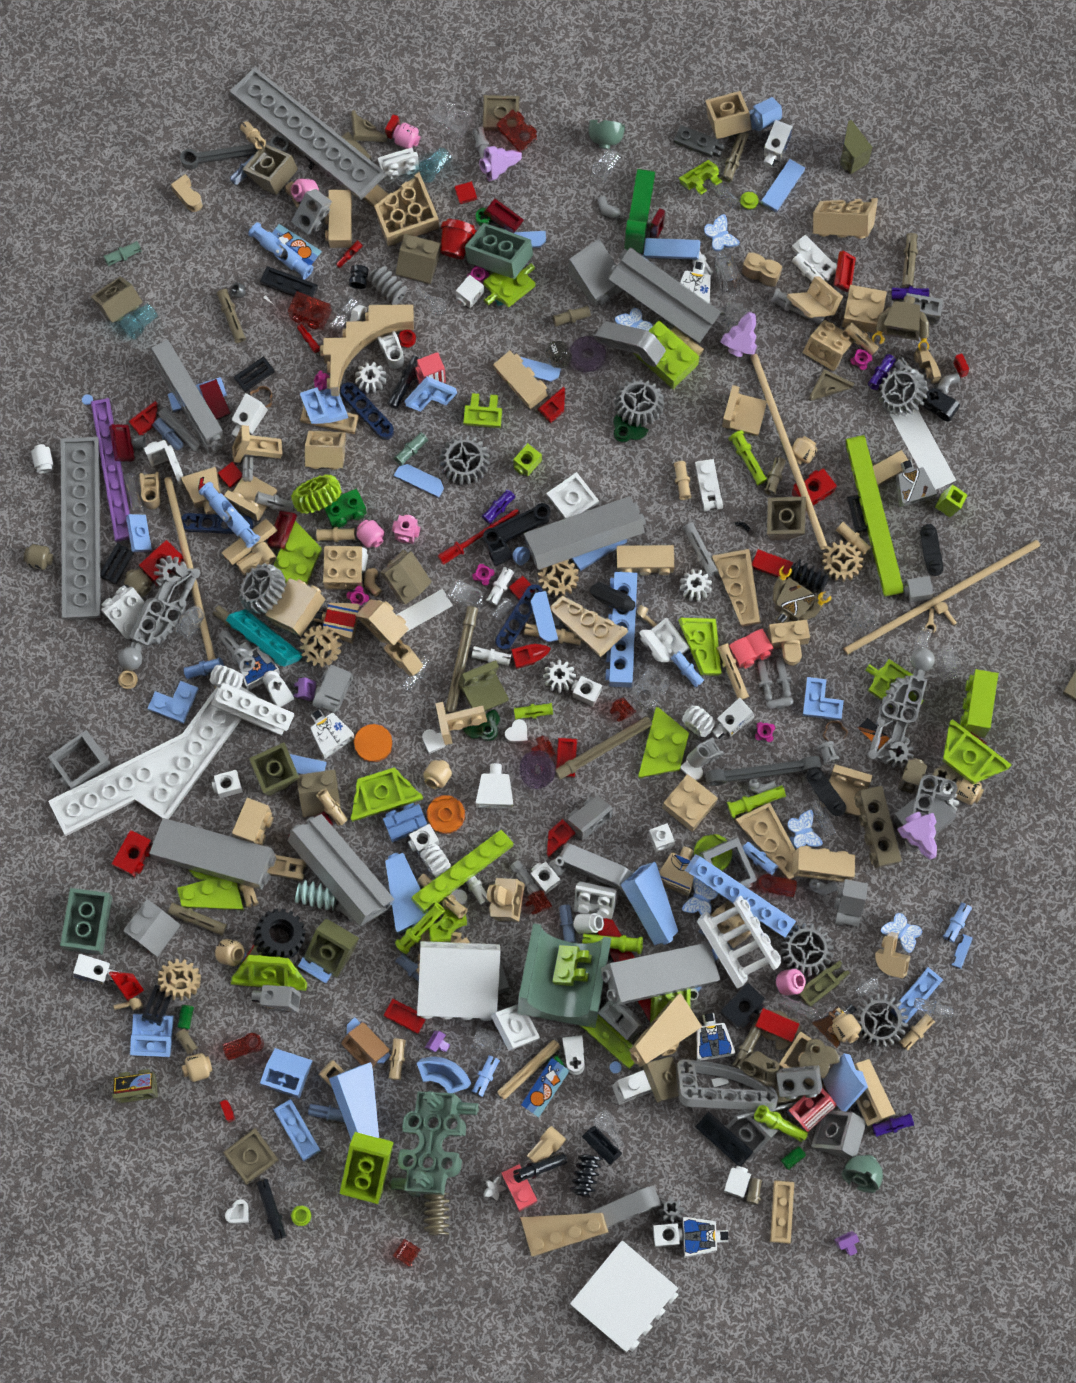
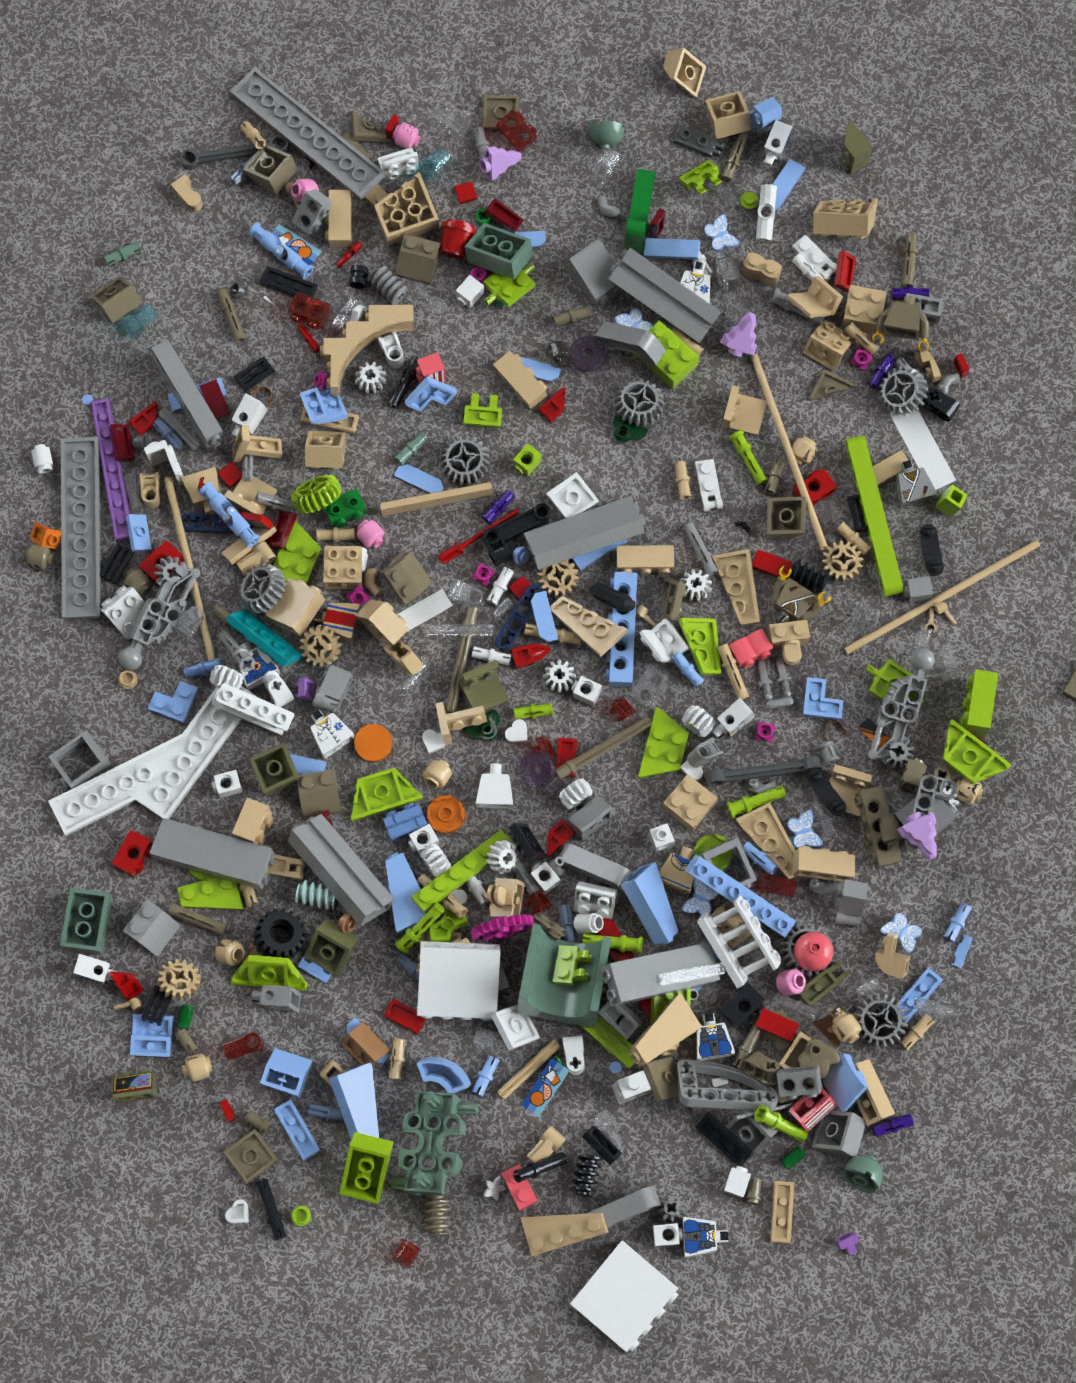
tan pin [316,789,348,826] -> none
dark blue beam [341,382,394,440] -> none
bright pink brick [392,515,420,544] -> none
red plate [398,329,416,348] -> none
medium lavender tile [425,1031,450,1052] -> none
none -> orange bracket [29,522,62,549]
none -> red tile [238,512,273,530]
none -> dark tan pin [244,1110,271,1134]
none -> nougat plate [338,914,356,933]
none -> tan tile [380,482,493,516]
none -> clear axle [422,624,495,635]
none -> dark pink gear [470,914,534,942]
none -> white gear [486,840,520,874]
none -> black hinge [509,823,547,860]
none -> dark tan plate [533,913,565,940]
none -> white gear [559,778,592,809]
none -> clear axle [656,963,726,986]
none -> tan slope [663,48,706,98]
none -> dark tan wing [663,576,686,621]
none -> white piece [756,184,777,242]
none -> coral cylinder [794,931,833,971]
none -> dark tan brick [879,816,902,846]

